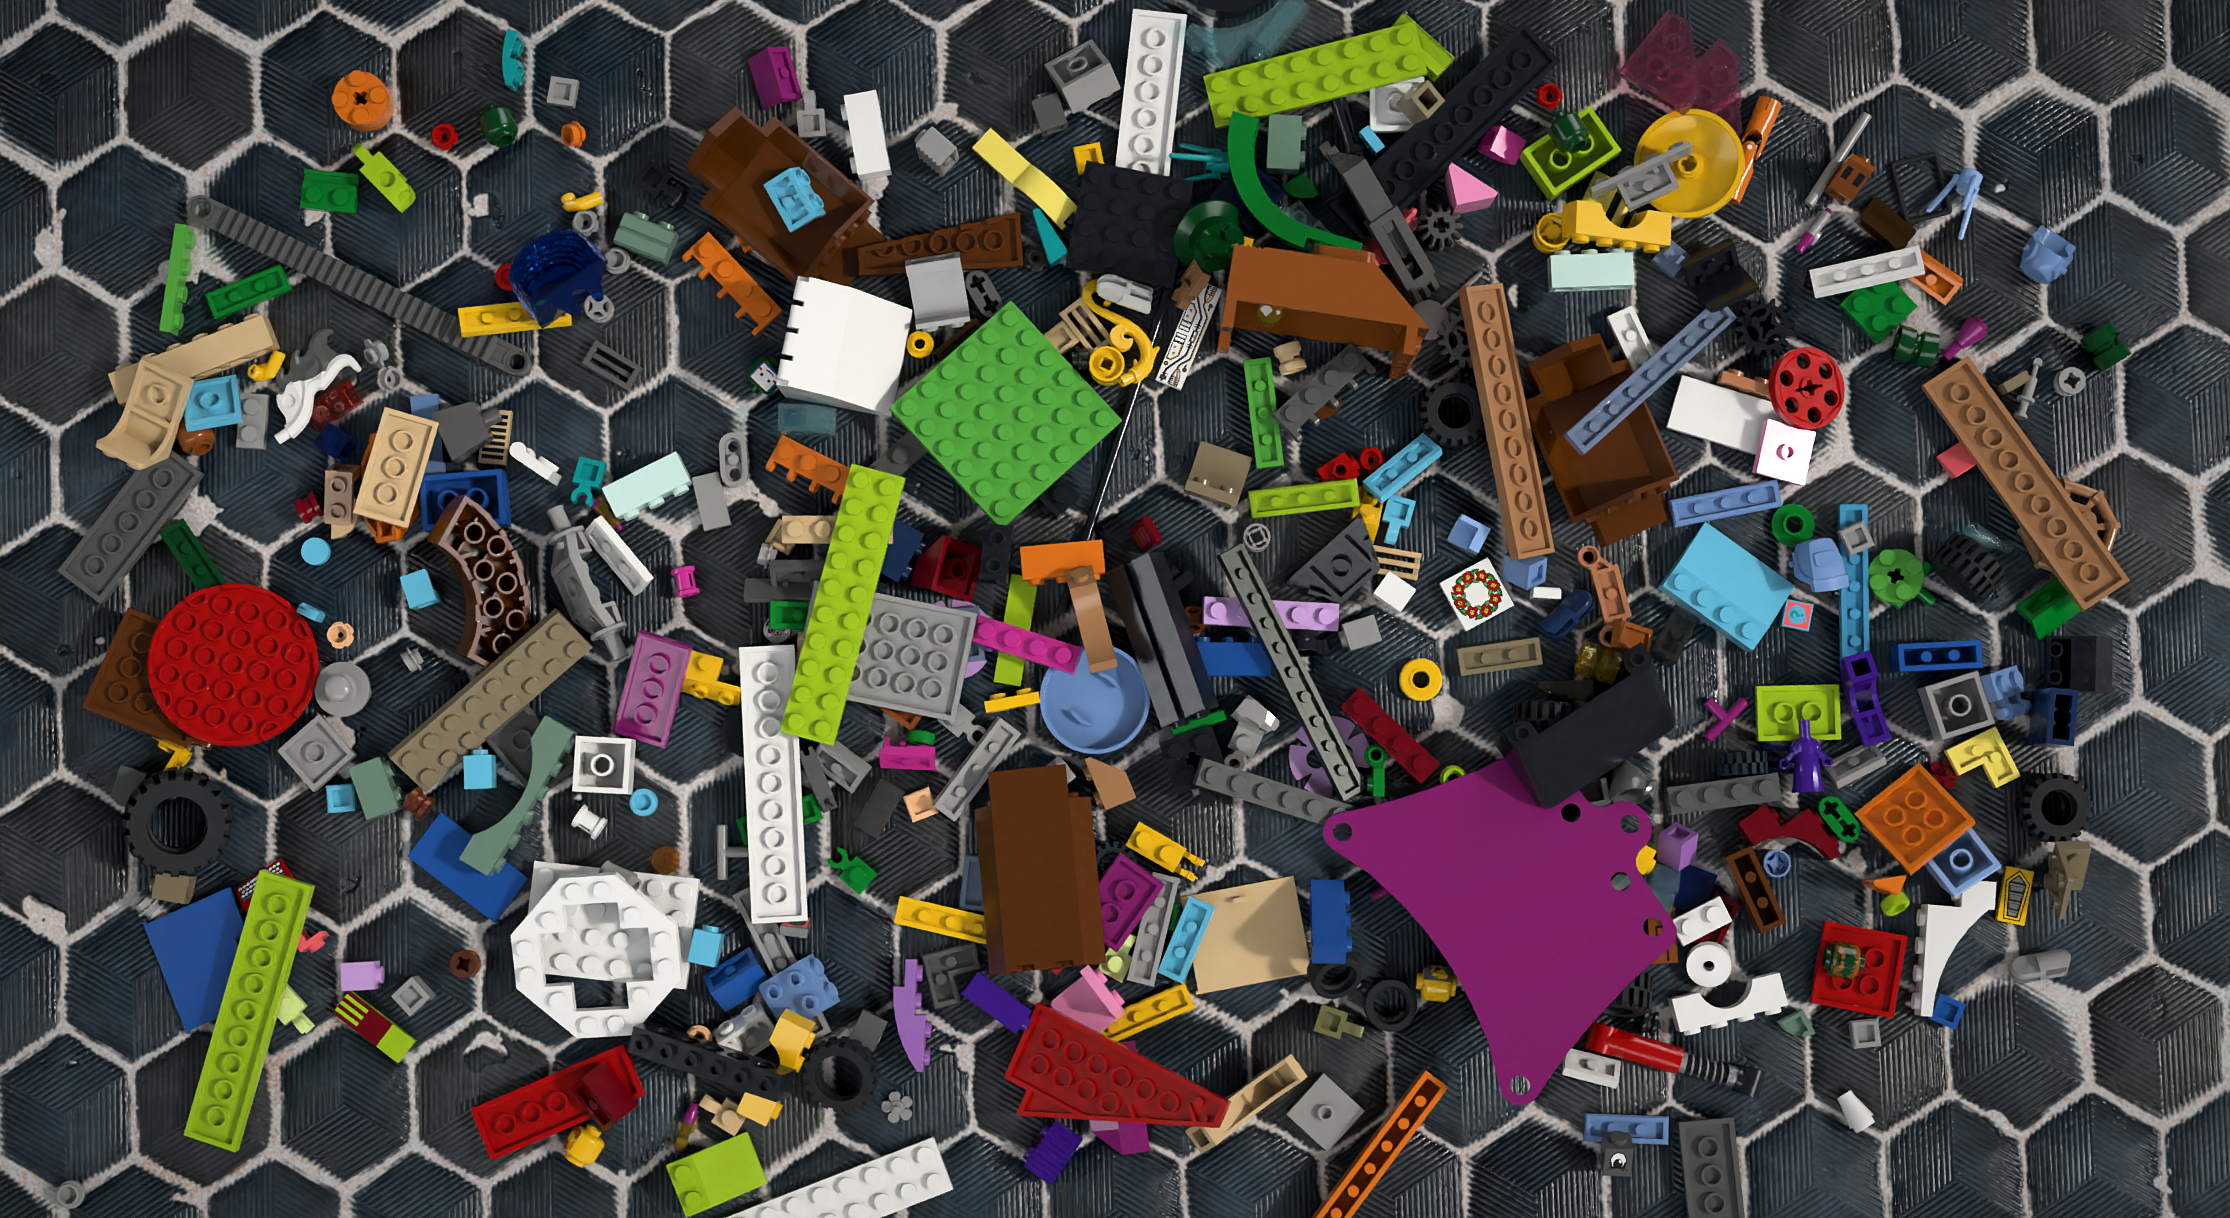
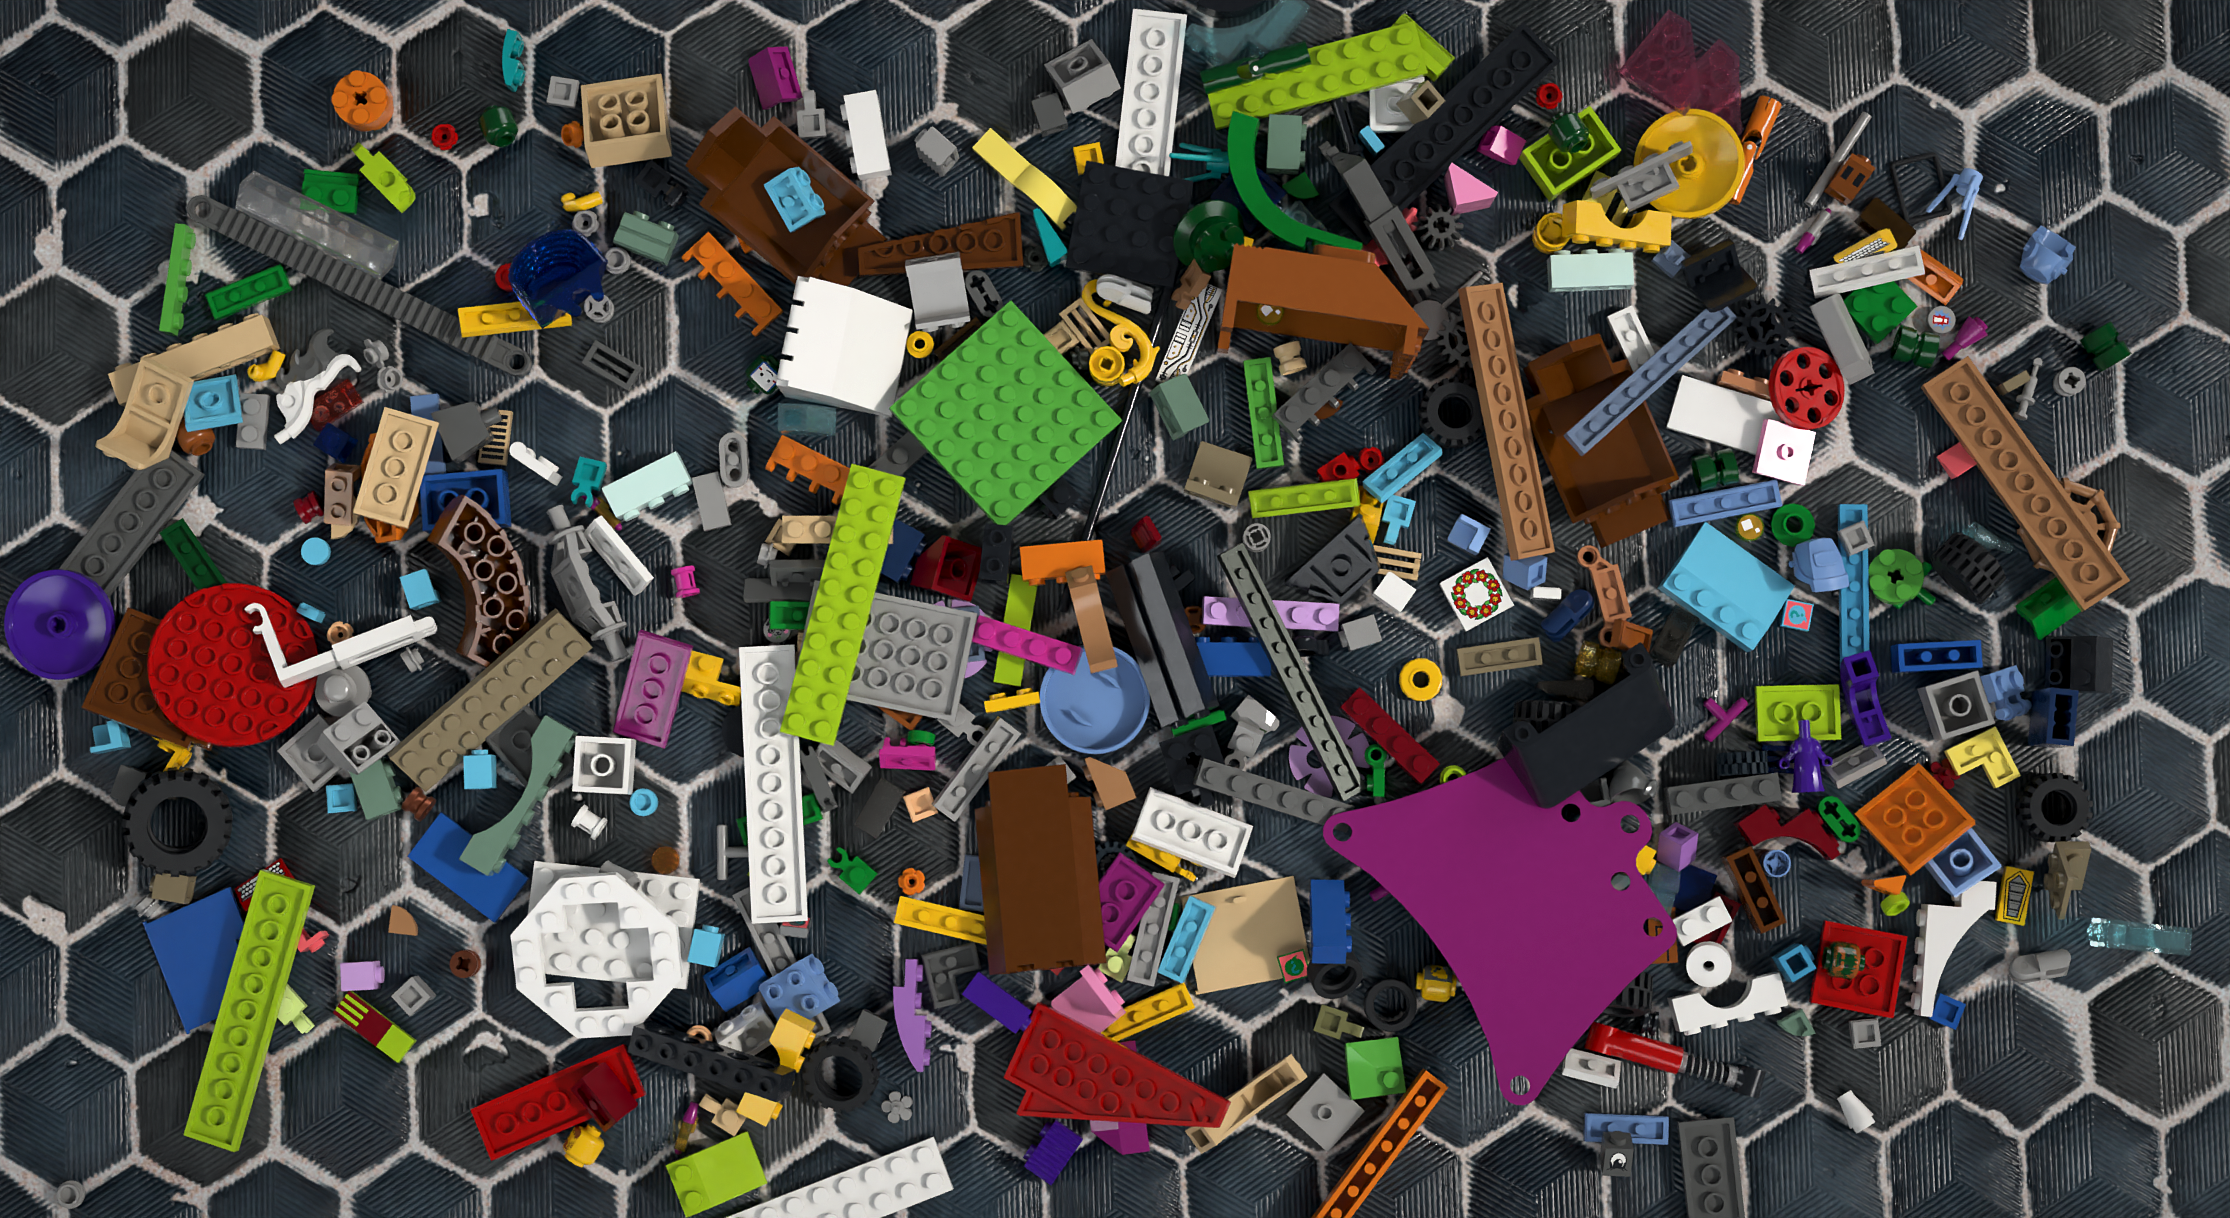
none -> dark purple dish [4,569,115,680]
none -> medium azure panel [90,721,131,754]
none -> clear brick [235,171,399,280]
none -> white hinge [244,603,438,688]
none -> light grey slope [317,701,401,775]
none -> medium nougat tile [388,905,418,936]
none -> tan slope [581,74,672,168]
none -> orange plate [898,868,925,895]
none -> white tile [1131,787,1253,878]
none -> sand green panel [1149,374,1209,441]
none -> dark green piece [1200,41,1312,95]
none -> tile [1277,949,1308,983]
none -> bright green plate [1345,1037,1406,1100]
none -> dark green wheel [1691,448,1739,491]
none -> tile [1735,514,1764,542]
none -> dark azure brick [1772,943,1816,983]
none -> light grey piece [1810,293,1875,385]
none -> slope [1833,229,1897,263]
none -> light grey tile [1926,306,1955,335]
none -> clear light blue arch [2087,918,2192,956]

